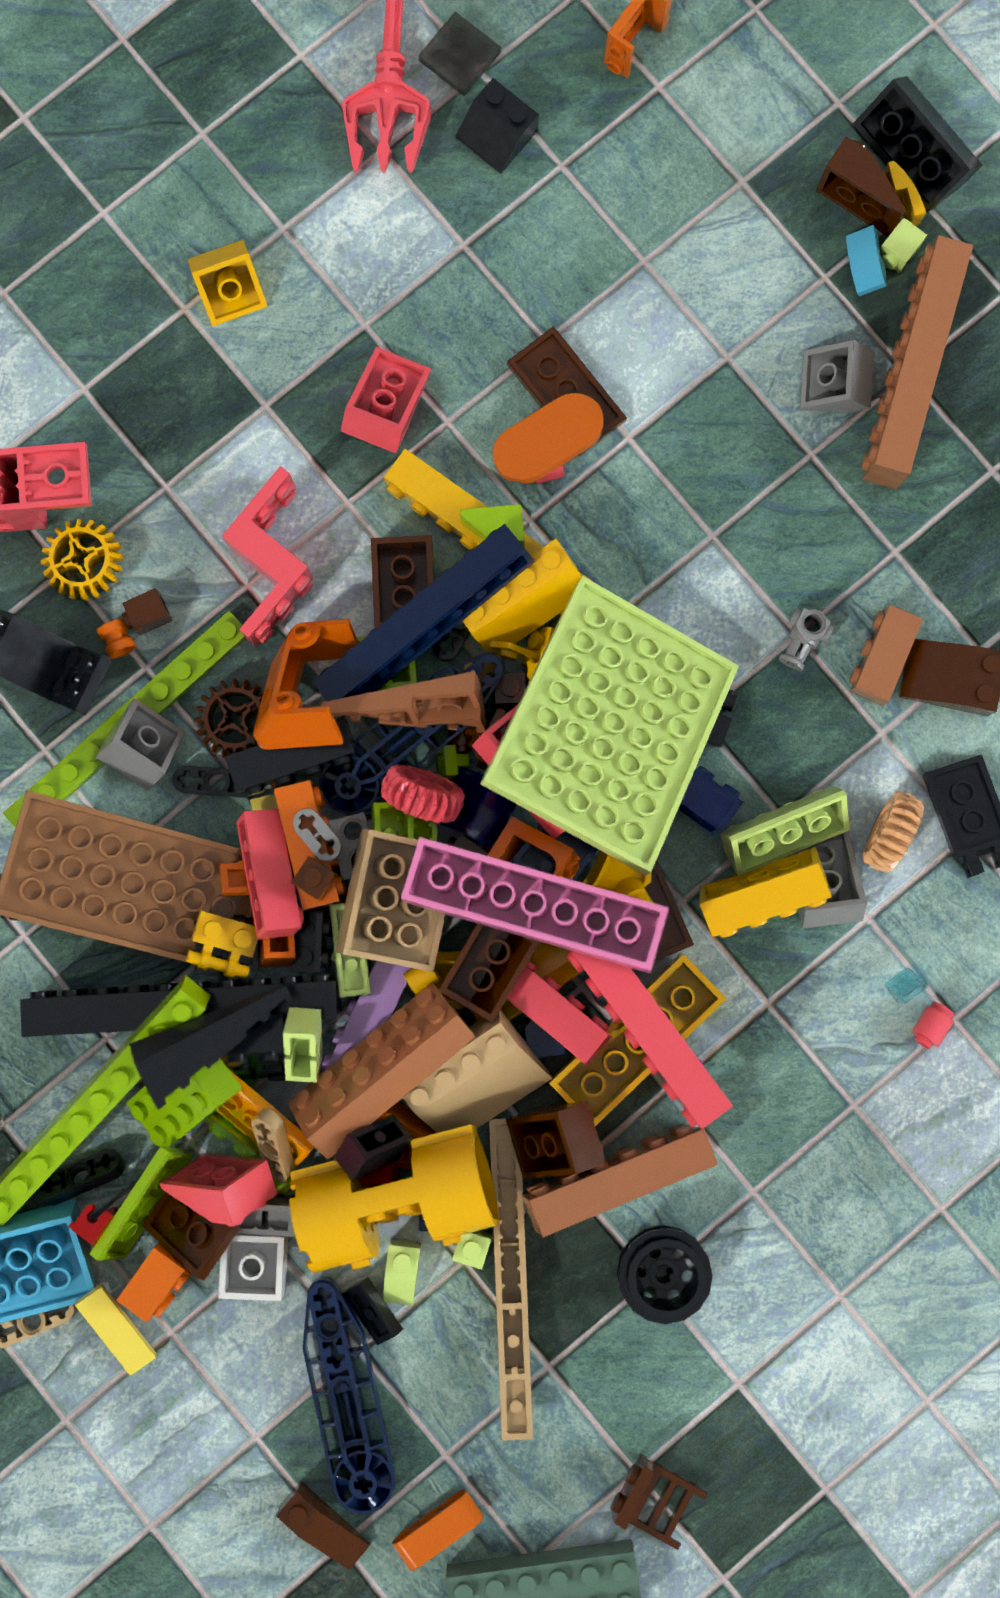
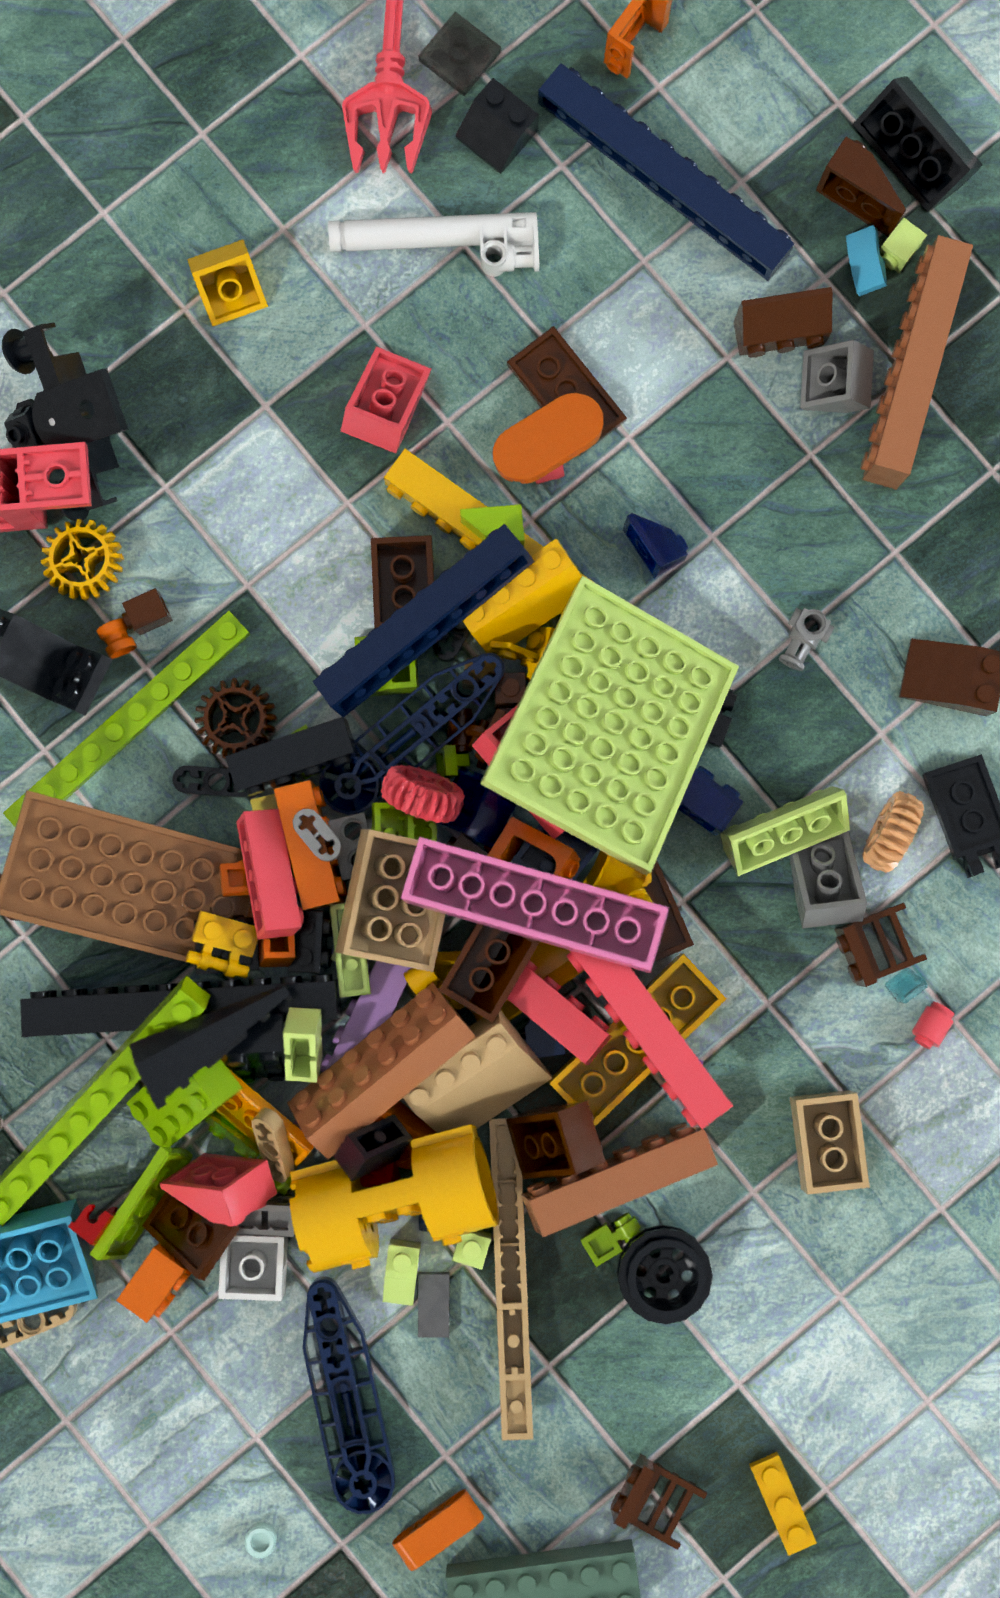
black beam [36,1149,125,1206] -> none
light yellow tile [75,1283,156,1376] -> none
light grey slope [96,698,185,791] -> none
coral bracket [222,466,314,648] -> none
orange windscreen [253,619,359,750] -> none
reddish brown slope [276,1481,371,1570] -> none
reddish brown brick [291,856,338,901] -> none
nougat wedge [321,671,486,733] -> none
black plate [343,1277,403,1346] -> none
yellow slope [699,847,832,938] -> none
nougat brick [848,605,923,706] -> none
yellow slope [883,161,926,226] -> none
none -> black piece [2,323,128,521]
none -> light aqua tile [244,1523,277,1558]
none -> white piece [328,212,539,277]
none -> flat silver tile [418,1272,450,1337]
none -> dark blue brick [538,63,795,281]
none -> lime plate [580,1212,641,1267]
none -> clear blue slope [623,513,688,579]
none -> reddish brown slope [733,287,833,358]
none -> yellow plate [749,1452,817,1556]
none -> tan brick [790,1090,870,1195]
none -> reddish brown plate [835,902,927,987]

